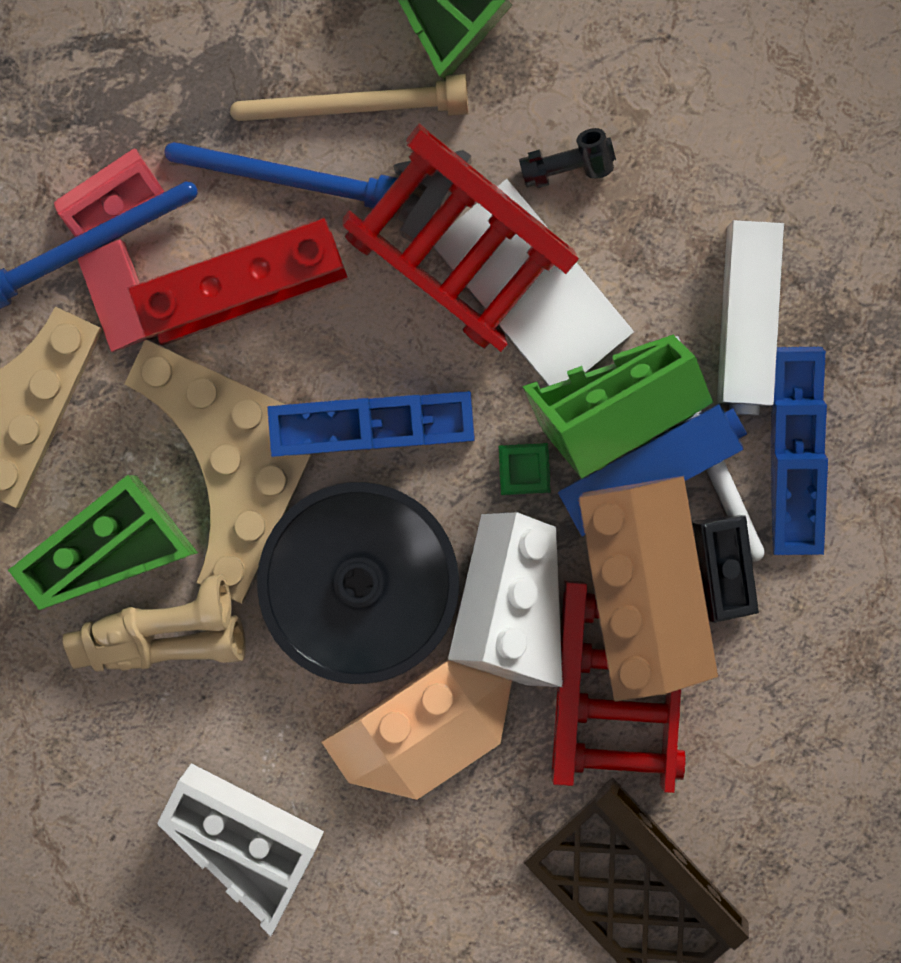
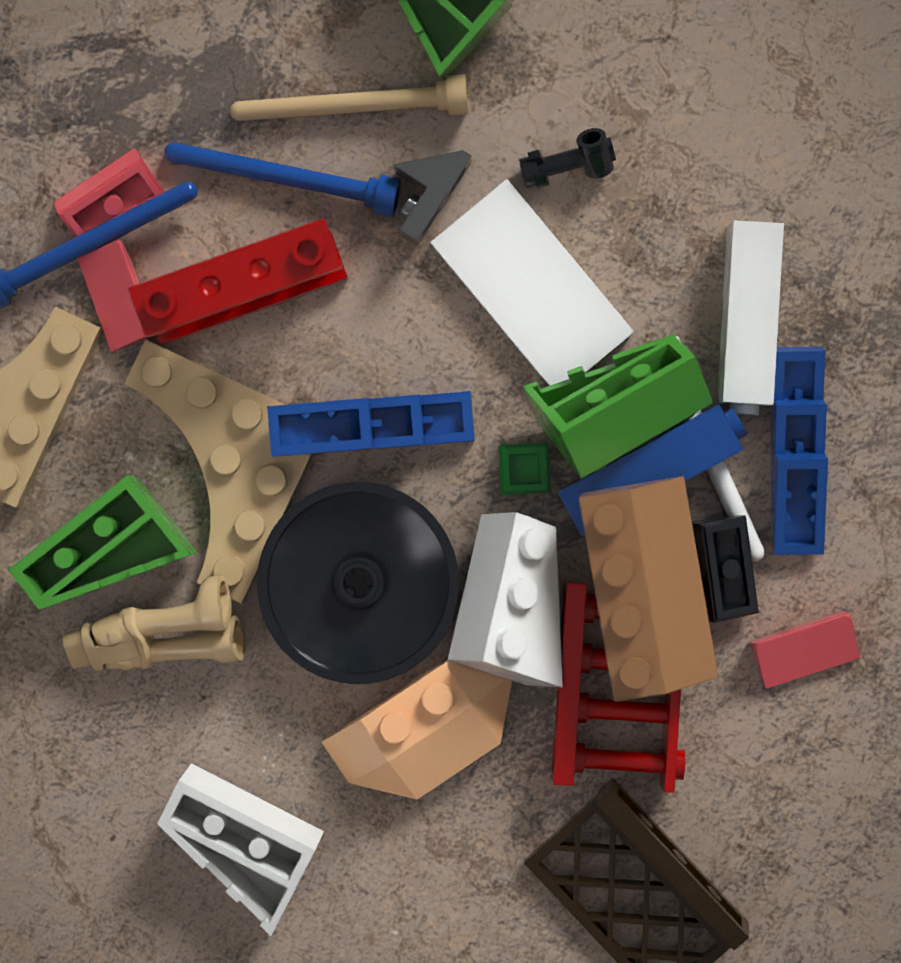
red fence [343,124,579,352] -> none
none -> coral slope [749,611,860,689]

